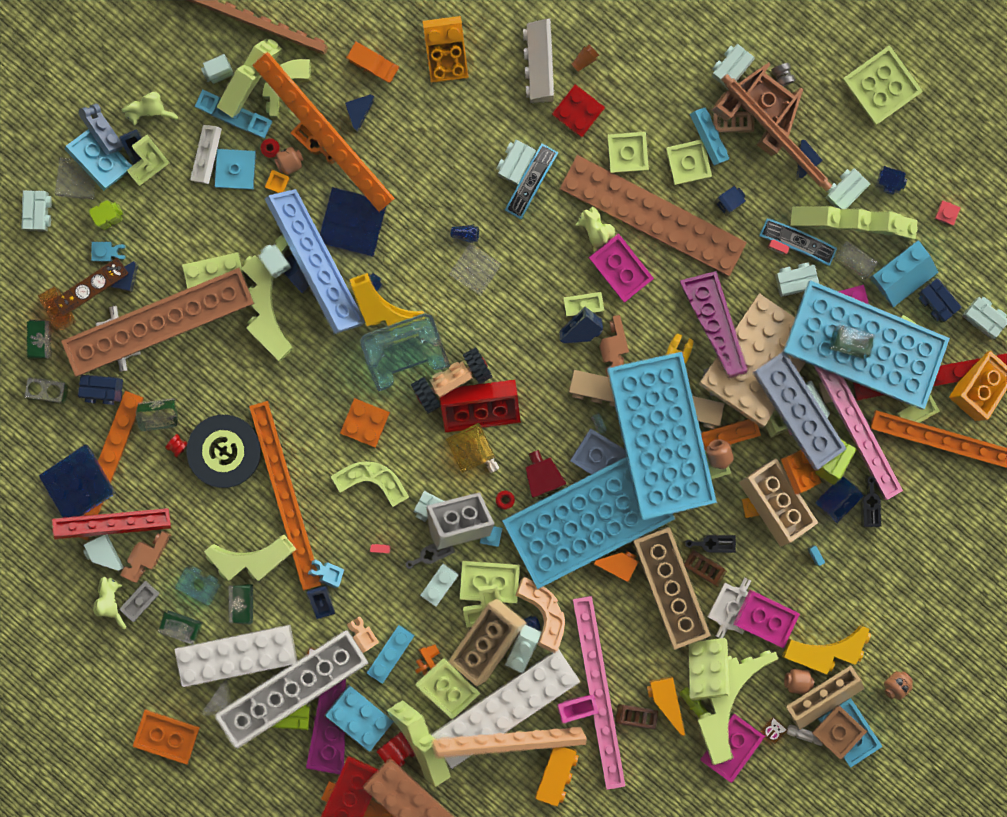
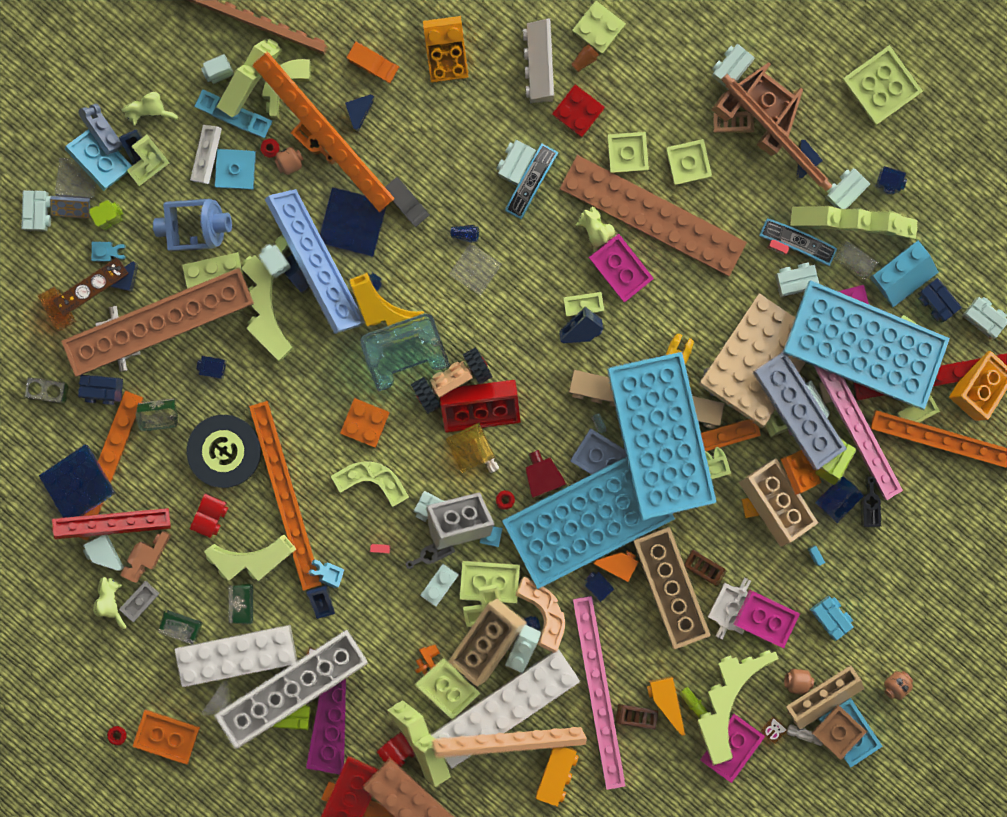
piece [27,320,52,360] -> none
red wheel [165,434,188,458] -> none
clear light blue brick [175,566,221,606] -> none
light orange plate [265,170,290,193] -> none
medium azure plate [325,685,394,752] -> none
light nougat plate [347,617,379,653] -> none
medium azure plate [367,625,415,684] -> none
dark pink slope [557,694,599,723] -> none
nougat plate [600,315,629,377] -> none
magenta wing [680,271,748,378] -> none
black piece [684,535,736,553] -> none
yellowish green plate [689,638,729,700] -> none
medium azure plate [690,107,730,166] -> none
nougat head [706,439,734,469] -> none
dark blue slope [714,186,746,216] -> none
flat silver wheel [771,63,796,86] -> none
yellow arch [782,625,871,674] -> none
clear piece [829,325,875,359] -> none
coral plate [935,201,961,226] -> none
none -> sand blue tile [50,196,90,218]
none -> red plate [107,726,127,746]
none -> medium blue piece [153,199,232,252]
none -> red brick [190,493,228,538]
none -> clear blue brick [196,356,227,379]
none -> dark grey piece [385,177,430,228]
none -> yellowish green plate [572,1,626,55]
none -> clear blue brick [584,572,614,602]
none -> medium azure brick [810,596,853,641]

